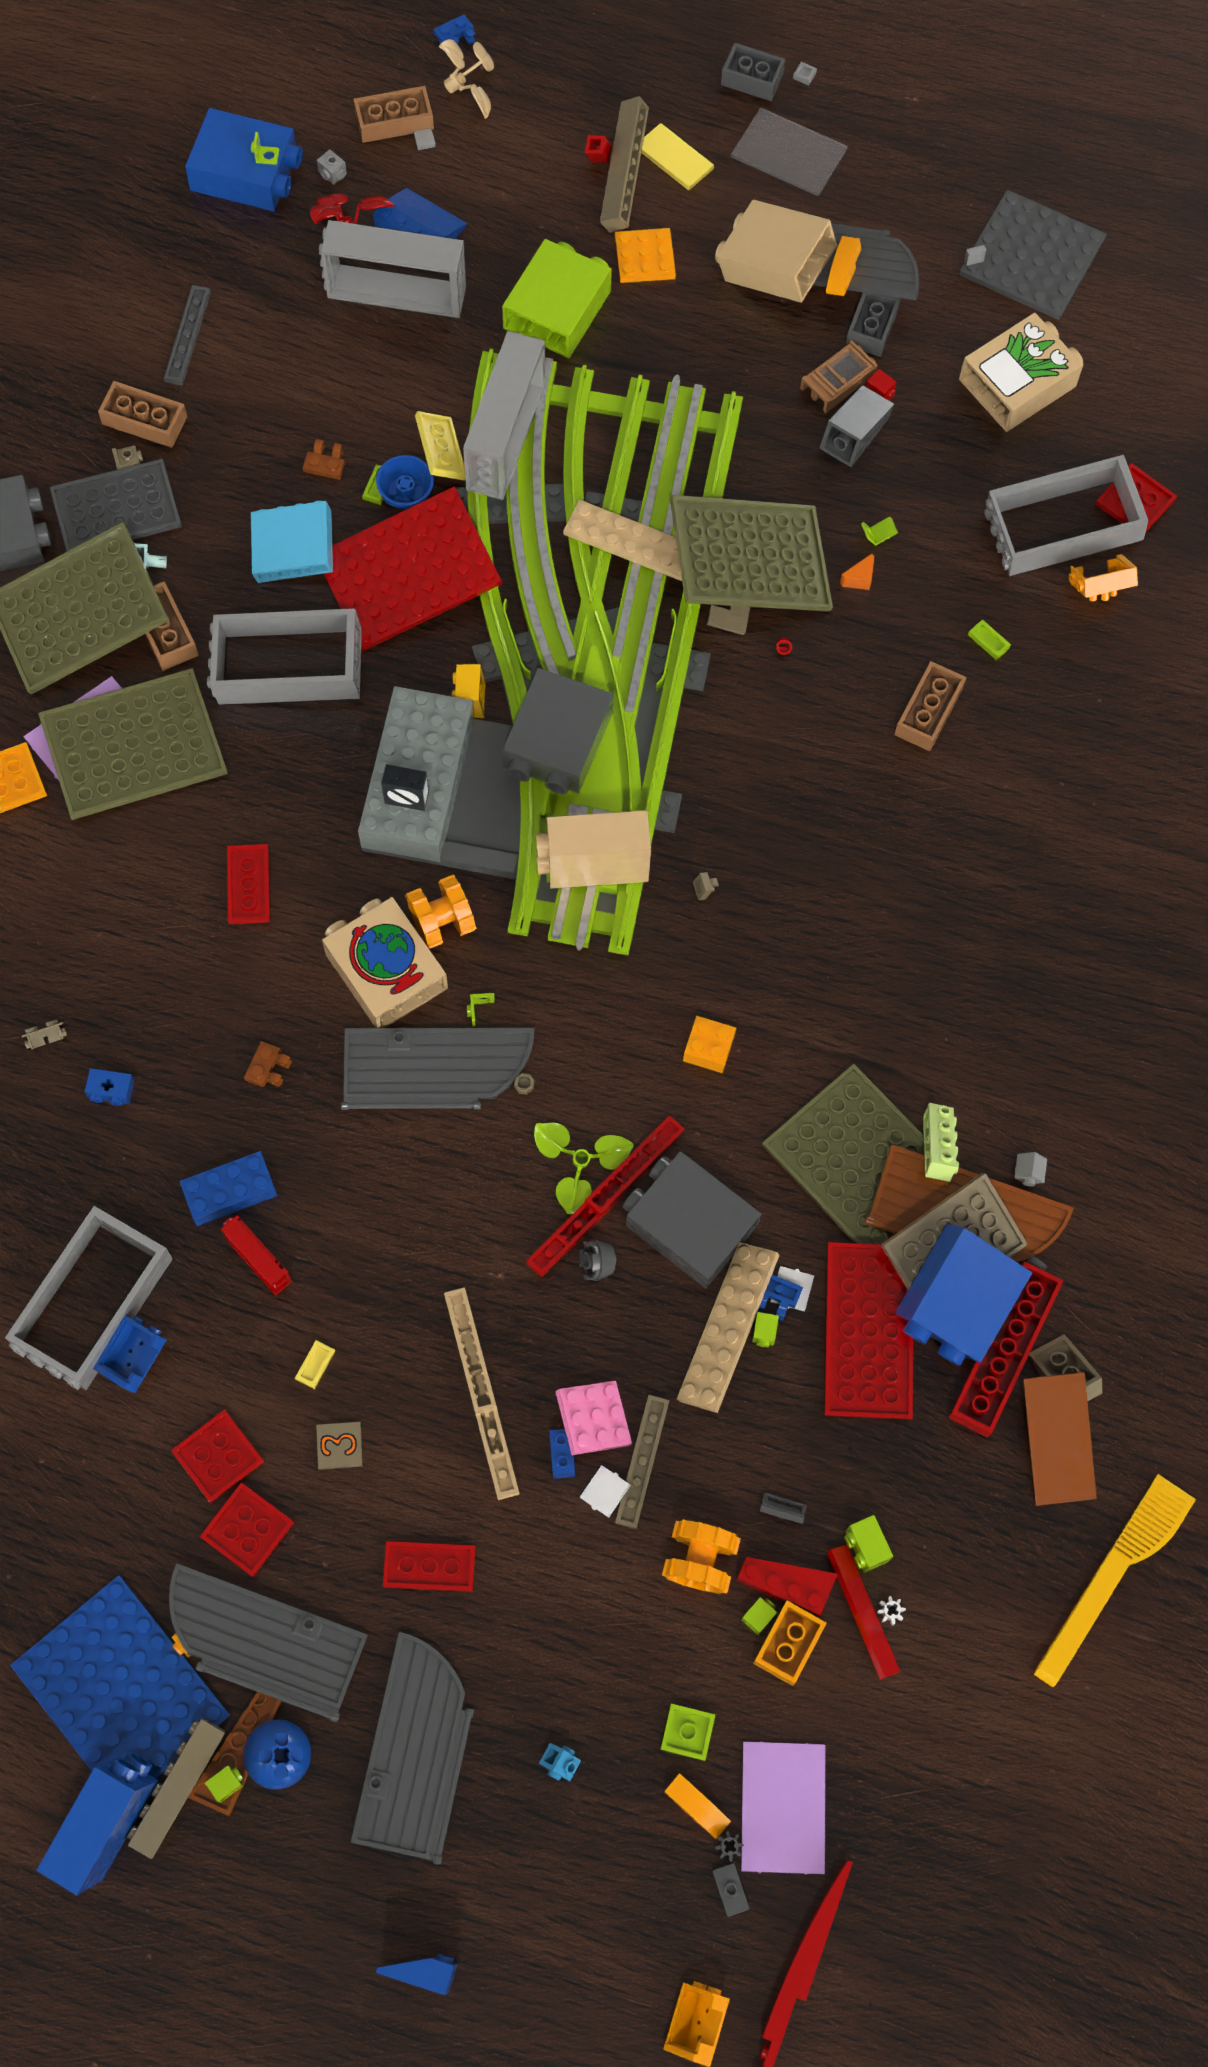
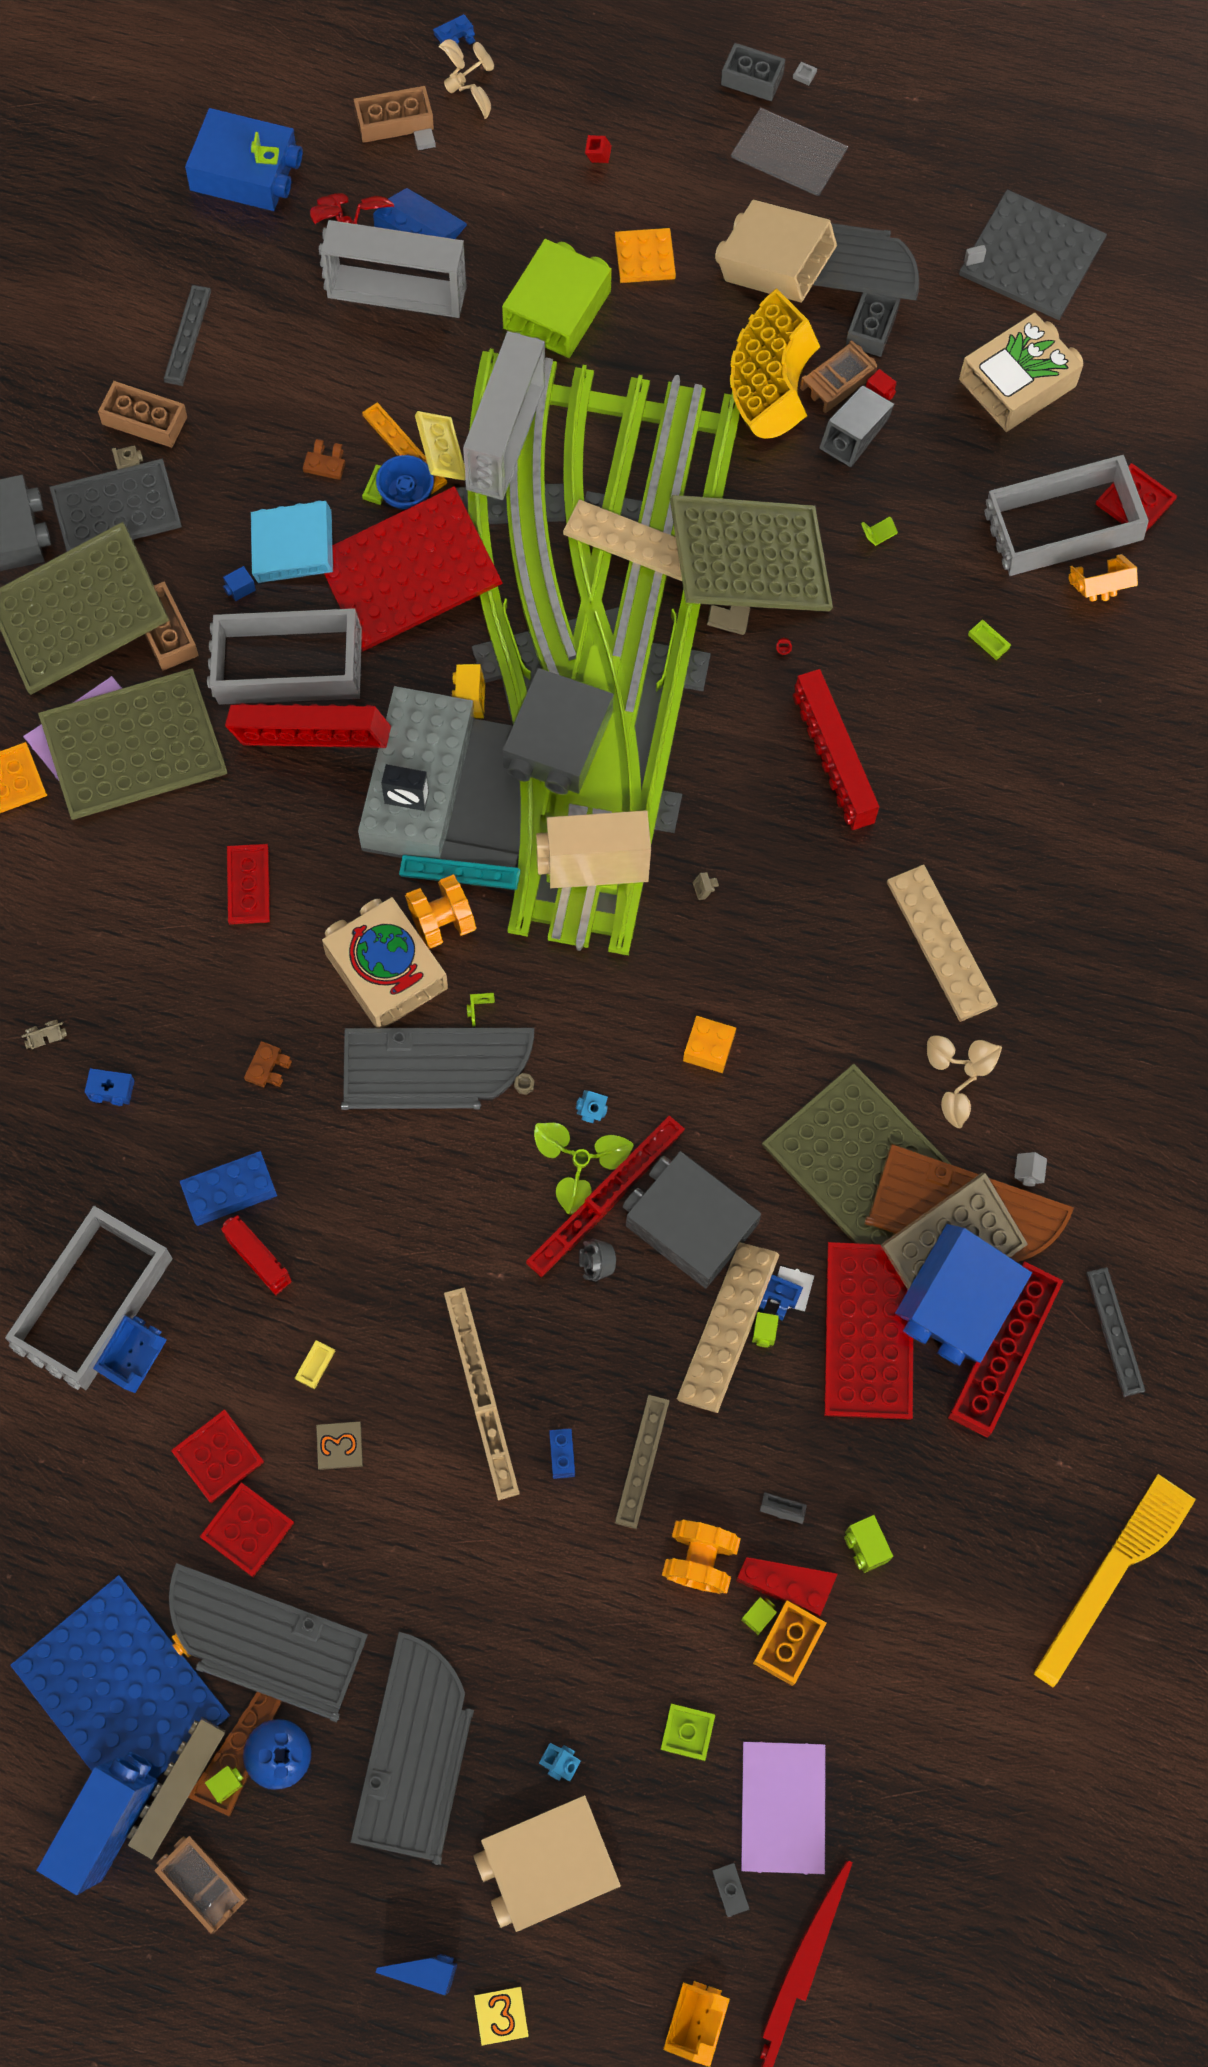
light aqua bracket [134,543,167,569] -> none
light grey brick [317,150,347,185] -> none
red plate [383,1541,475,1592] -> none
bright pink plate [555,1381,632,1455] -> none
white piece [580,1465,631,1518] -> none
dark tan brick [600,96,649,233] -> none
light yellow tile [641,123,714,191] -> none
light orange slope [664,1773,731,1840] -> none
dark grey gear [715,1831,744,1862] -> none
light orange slope [826,236,861,296] -> none
red tile [827,1544,900,1680] -> none
orange slope [840,554,874,590] -> none
white gear [877,1596,906,1626] -> none
medium nougat brick [894,661,967,751] -> none
yellowish green brick [923,1103,959,1182] -> none
dark orange piece [1023,1372,1097,1506] -> none
dark grey tile [1026,1256,1047,1271] -> none
dark tan slope [1028,1334,1102,1402] -> none
none -> clear door [154,1836,248,1934]
none -> blue brick [223,566,256,601]
none -> red brick [225,703,391,748]
none -> light orange tile [362,402,447,494]
none -> teal plate [399,855,521,890]
none -> tan brick [473,1795,621,1932]
none -> light yellow tile [474,1987,529,2045]
none -> dark azure brick [576,1090,608,1123]
none -> yellow brick [730,288,820,438]
none -> red brick [793,669,879,831]
none -> tan plate [887,865,998,1022]
none -> tan plant [927,1035,1002,1128]
none -> dark grey tile [1086,1267,1145,1397]

